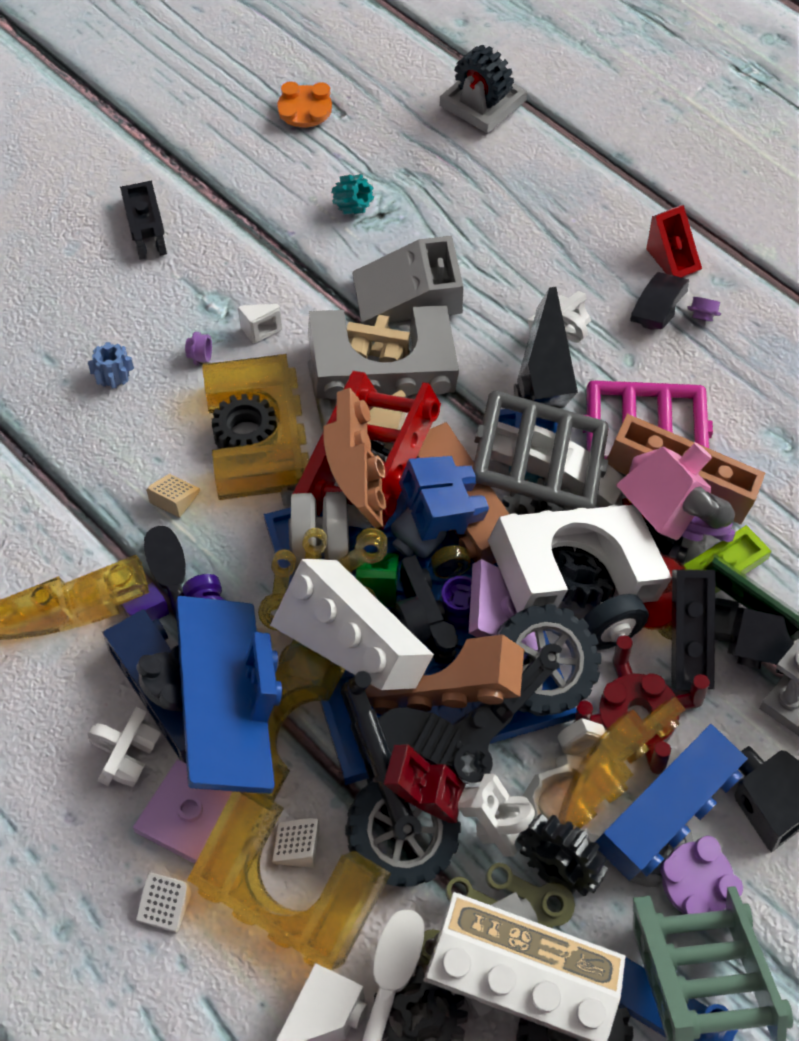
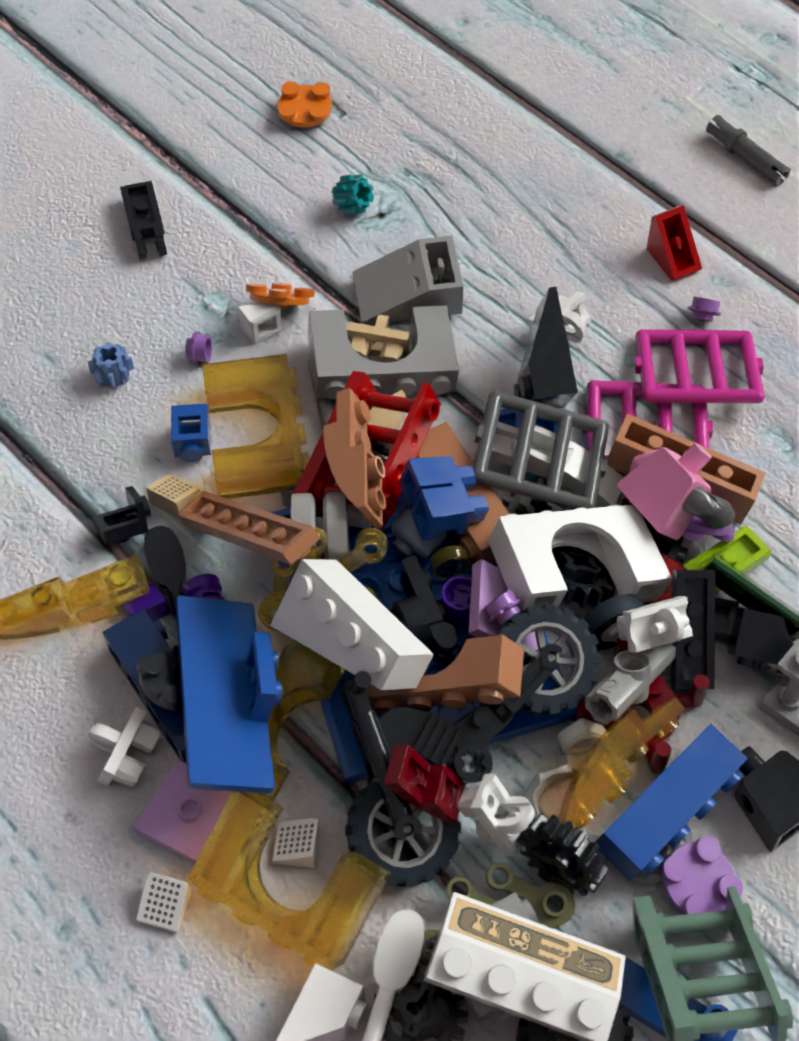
black tyre [211,394,278,462] -> none
green slope [356,552,399,607] -> none
plate [439,45,527,134] -> none
black slope [630,272,689,330] -> none
none -> black bracket [93,486,151,545]
none -> blue brick [171,403,211,462]
none -> nougat plate [177,491,320,565]
none -> orange piece [246,283,315,309]
none -> medium lavender plate [484,589,522,625]
none -> light grey piece [585,643,676,725]
none -> white hips [616,596,693,653]
none -> dark pink bar [634,329,765,404]
none -> dark grey pin [706,115,791,185]

